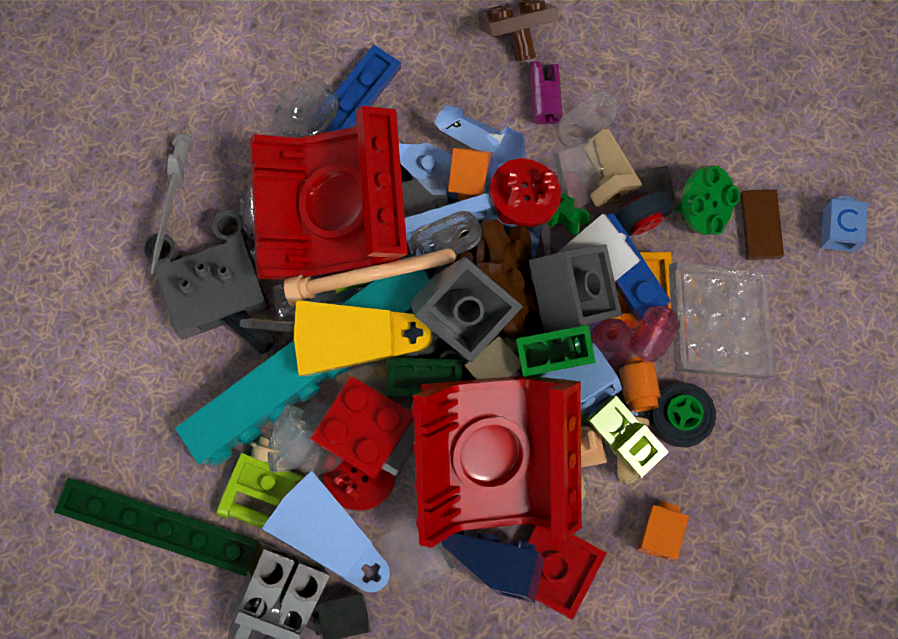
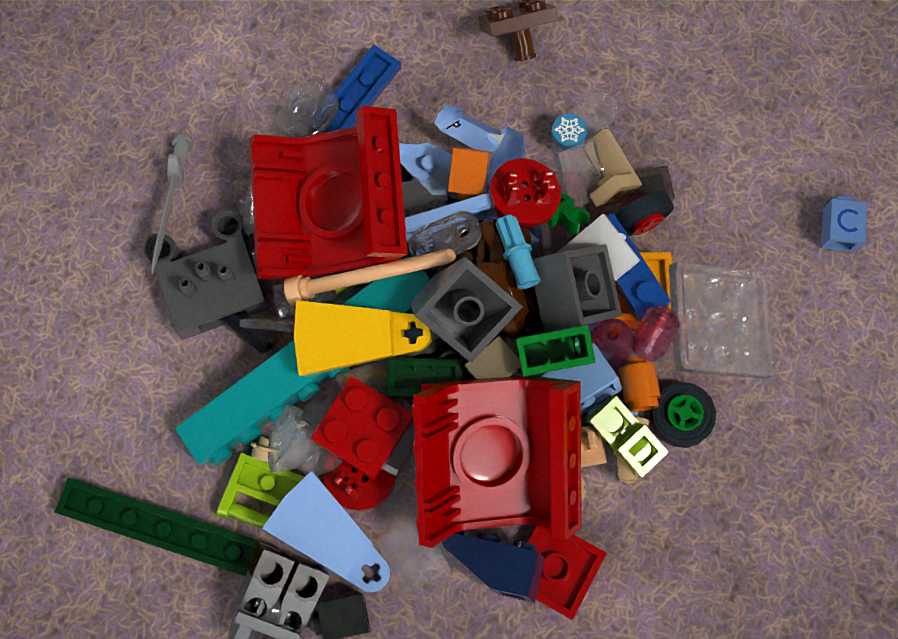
magenta hinge [529,61,563,124] -> none
orange brick [637,501,689,562] -> none
green plate [675,165,740,235] -> none
reddish brown tile [740,189,784,260] -> none
none -> medium azure axle [496,214,541,290]
none -> dark azure tile [551,114,587,151]

